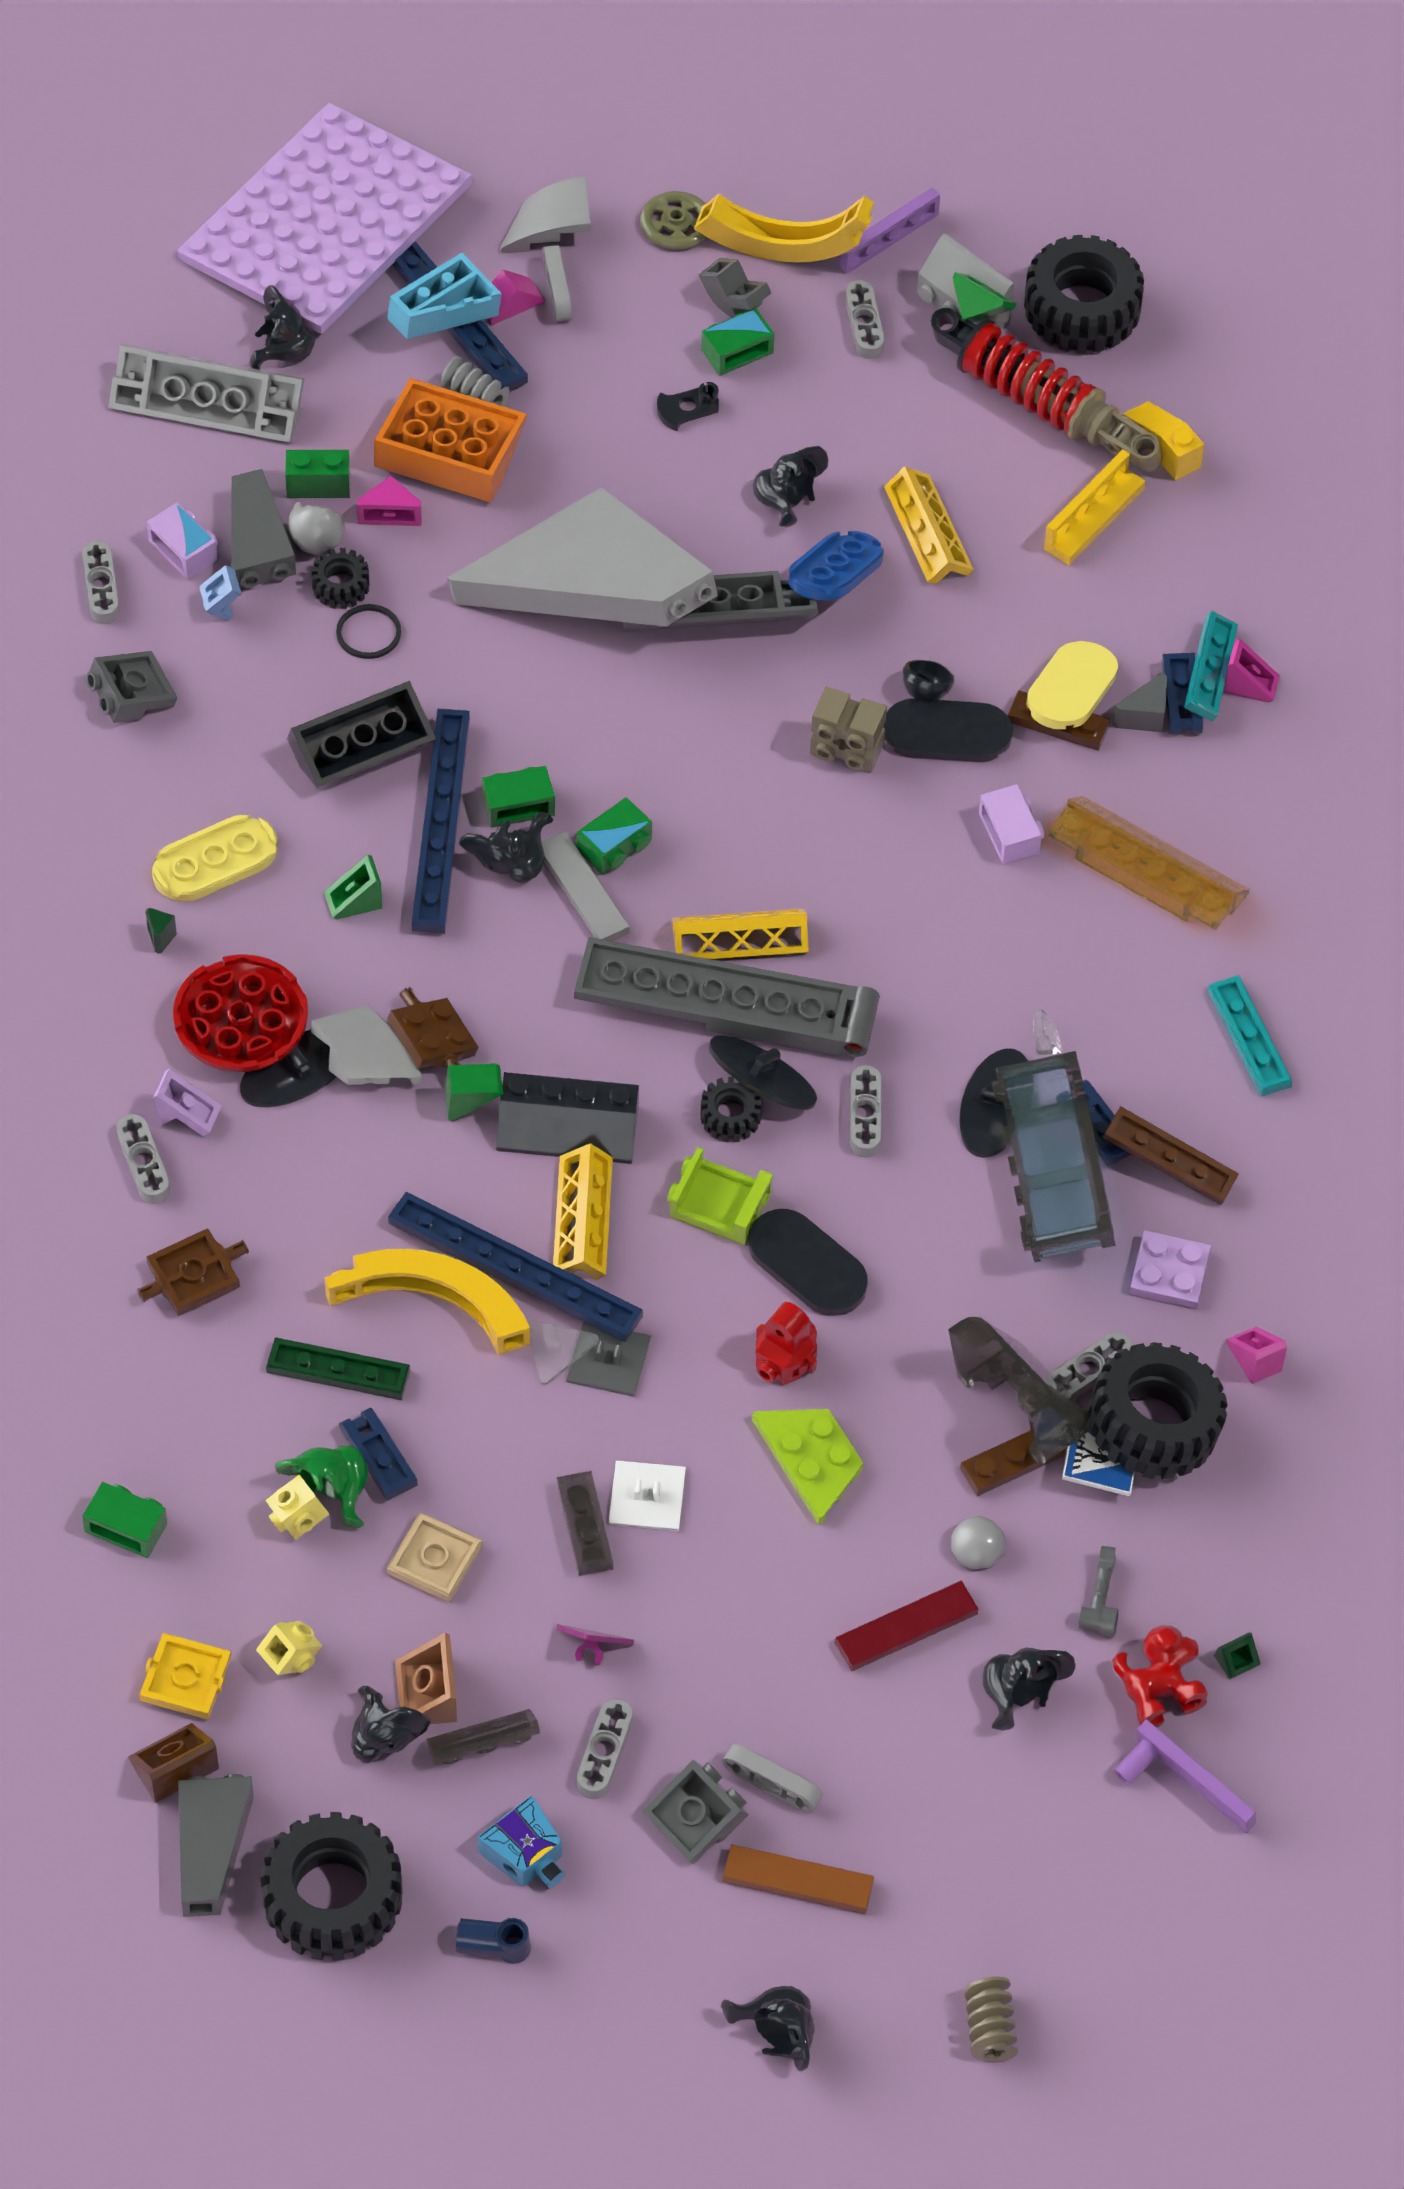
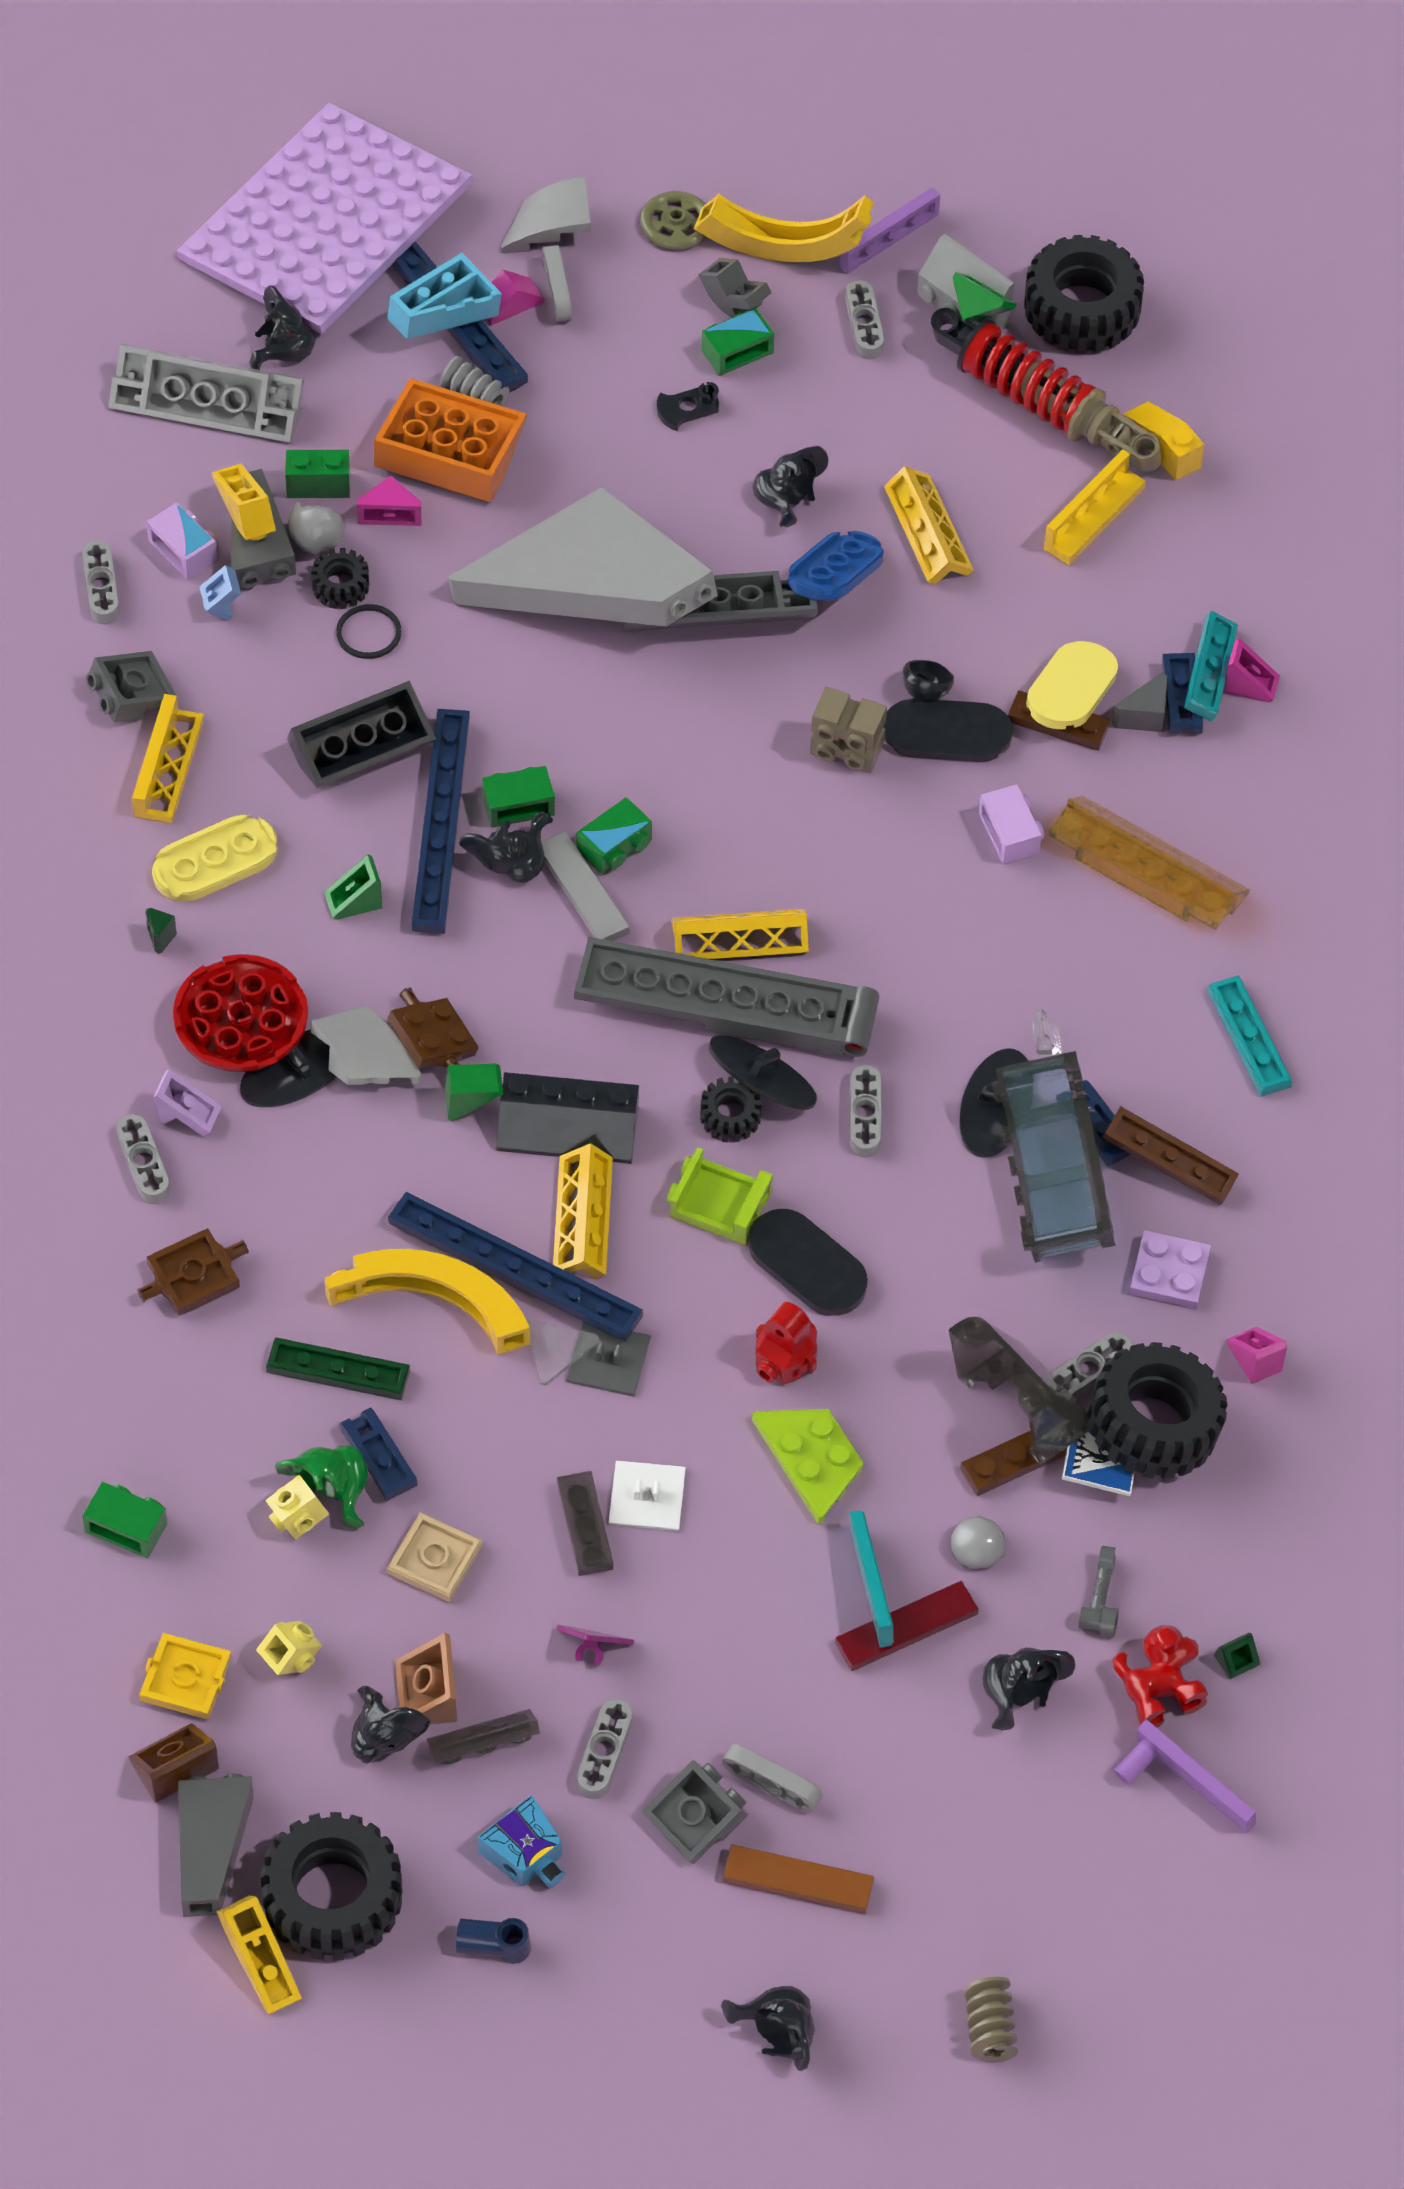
none -> yellow fence [132,694,204,824]
none -> yellow slope [212,463,276,540]
none -> yellow slope [216,1895,302,2015]
none -> teal tile [850,1510,894,1648]

